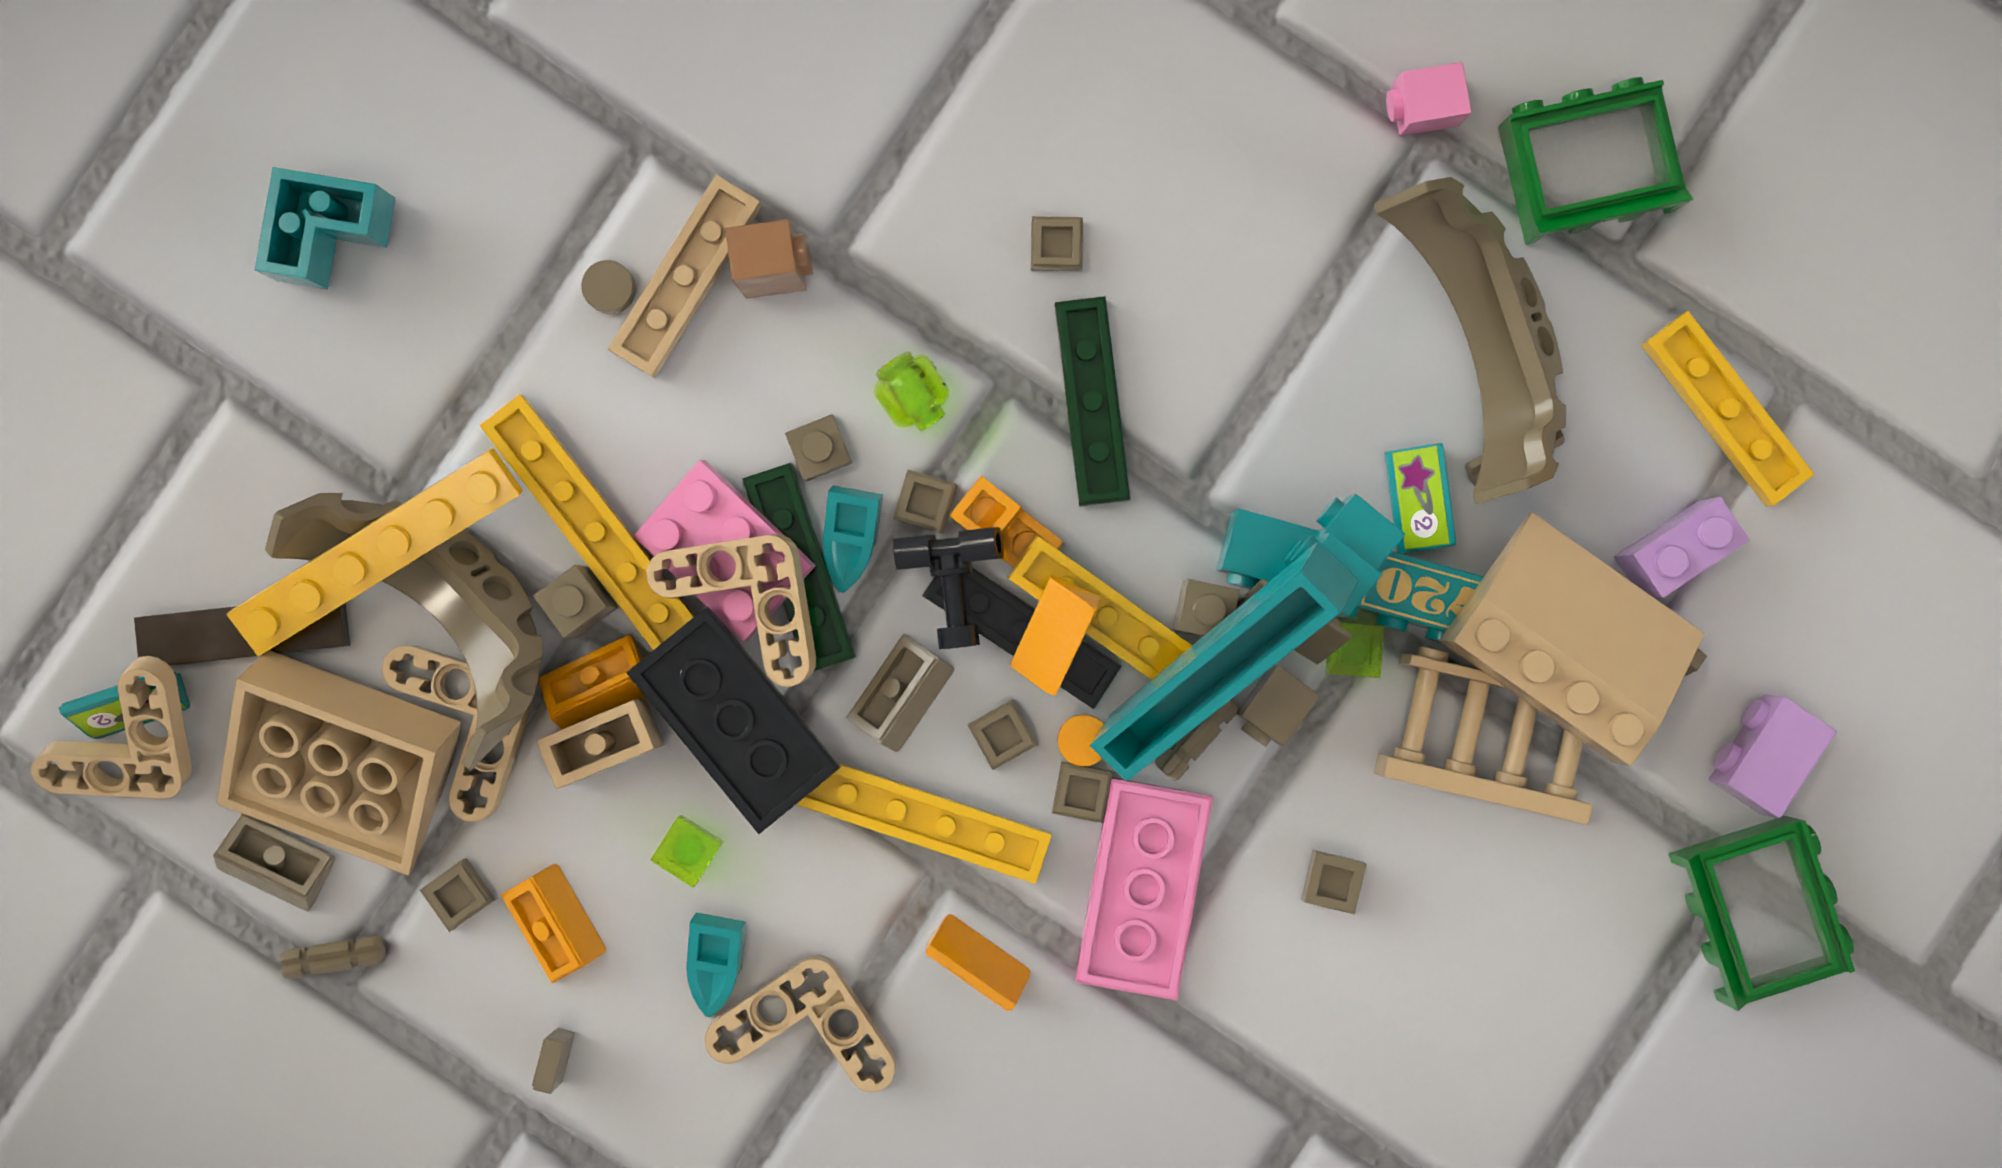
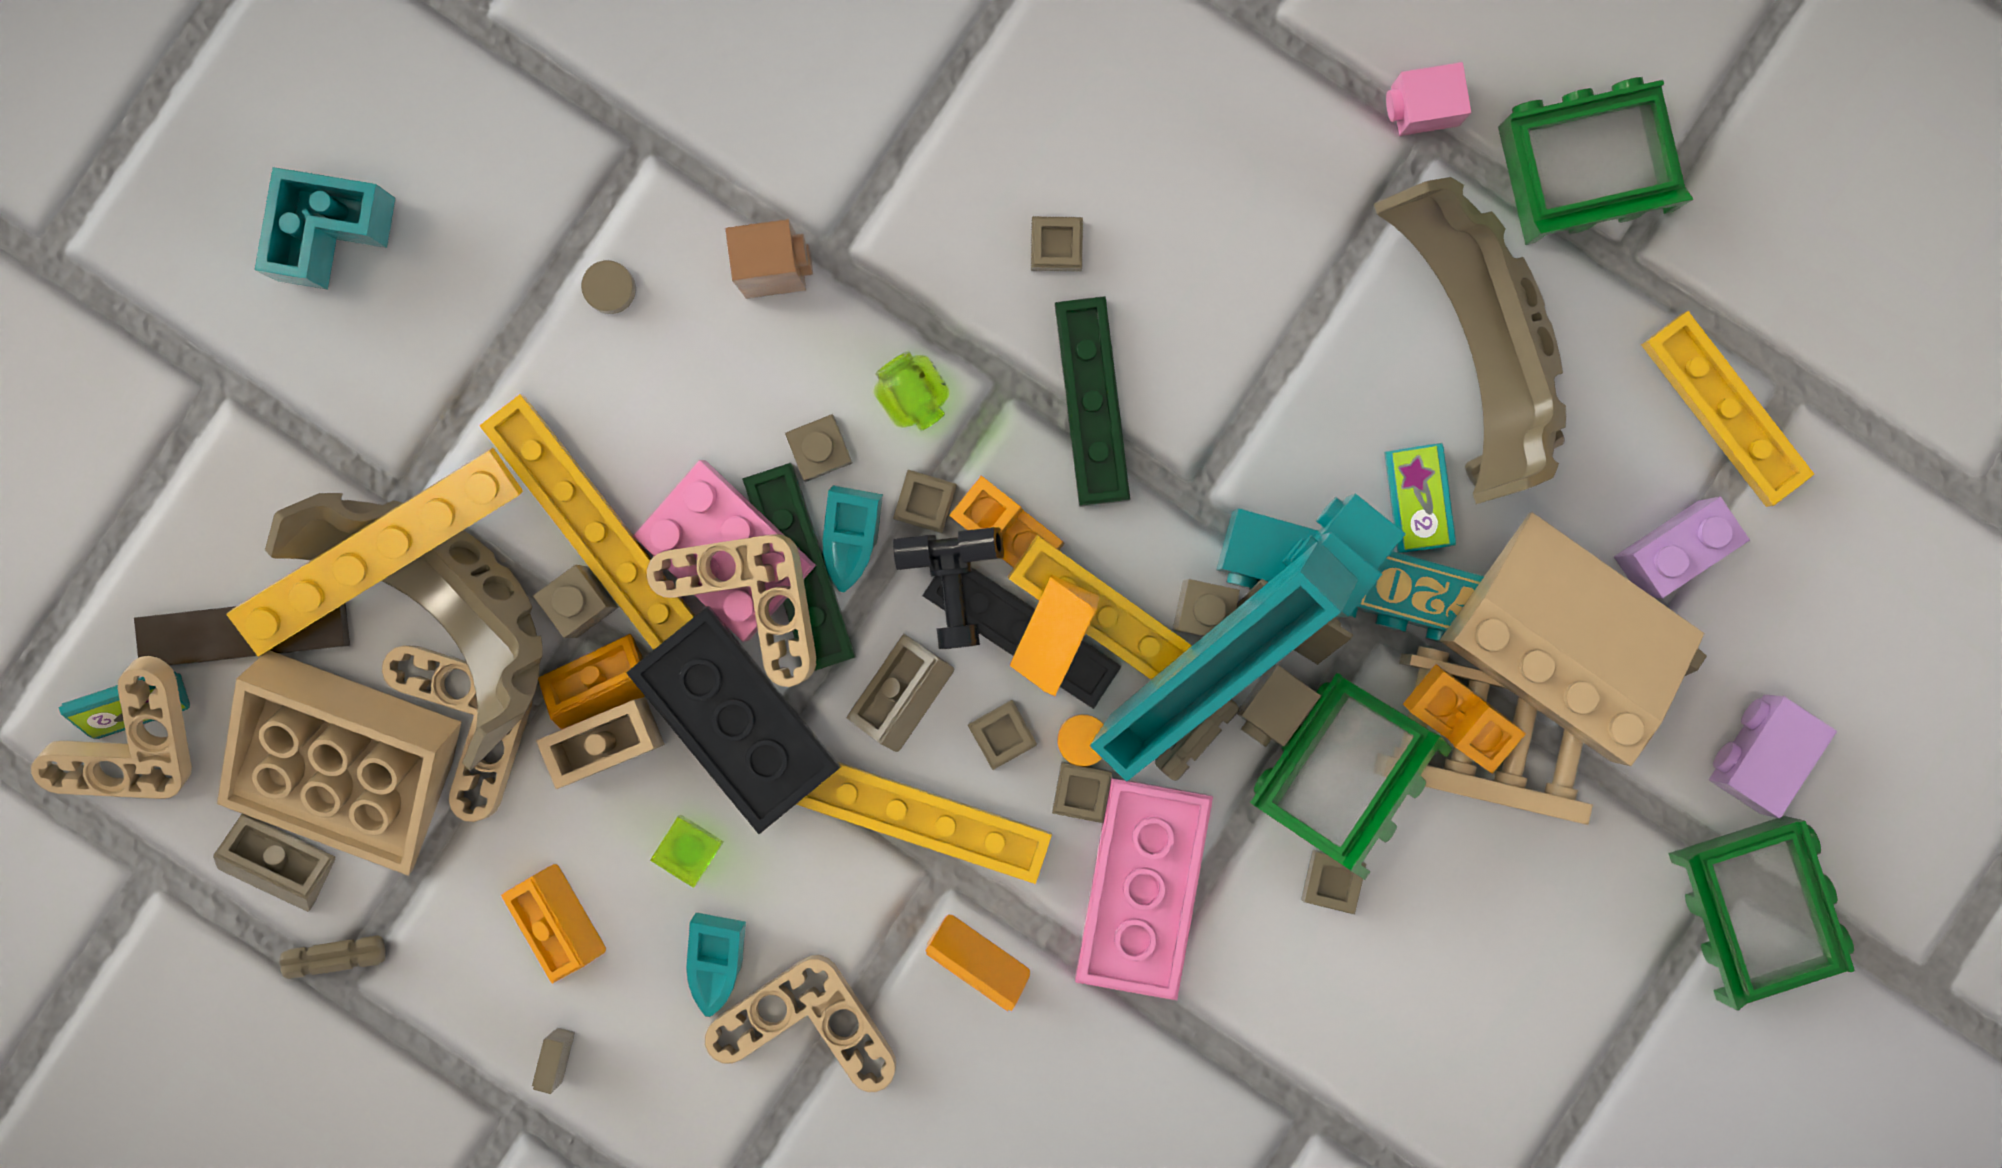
dark tan tile [420,858,496,932] -> none
tan plate [608,174,762,378] -> none
clear neon green plate [1325,623,1384,678] -> none
none -> window [1250,673,1452,880]
none -> light orange slope [1403,664,1526,774]

